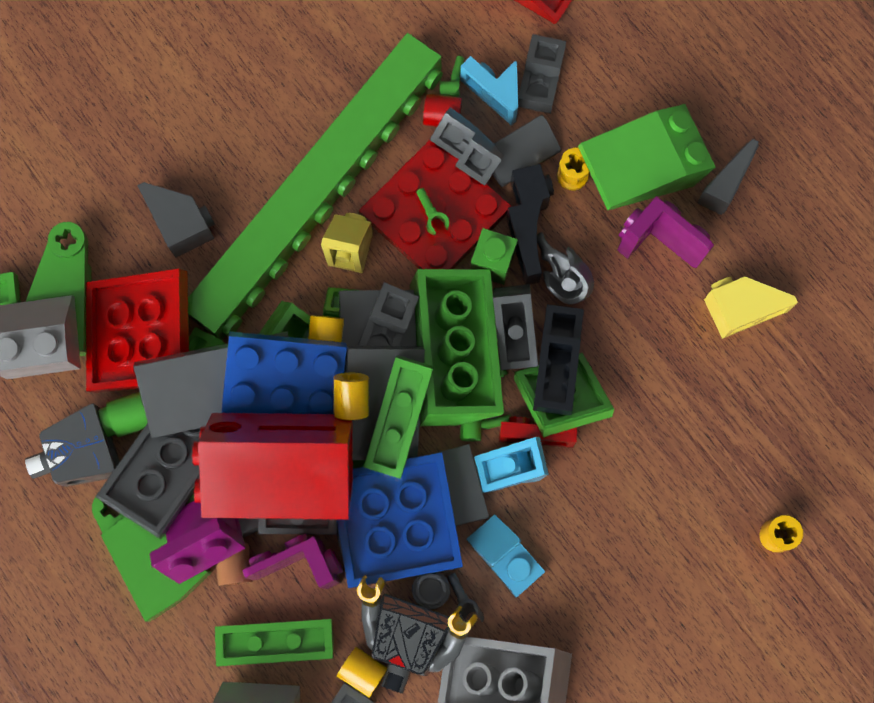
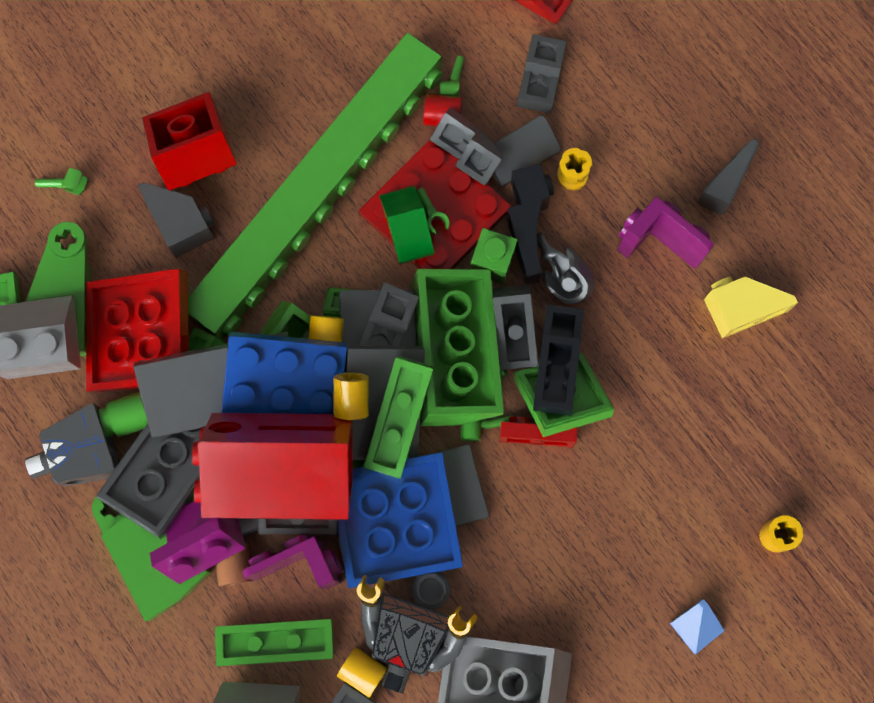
light yellow slope [321,213,373,273] -> none
dark grey hand [447,573,484,622] -> none
medium azure slope [460,56,518,126] -> none
medium azure slope [466,514,545,597] -> none
medium azure slope [474,437,549,493] -> none
bright green slope [578,104,716,210] -> none
none -> bright green hand [35,168,88,195]
none -> red brick [142,92,237,191]
none -> green slope [379,186,435,265]
none -> medium blue slope [670,599,725,655]

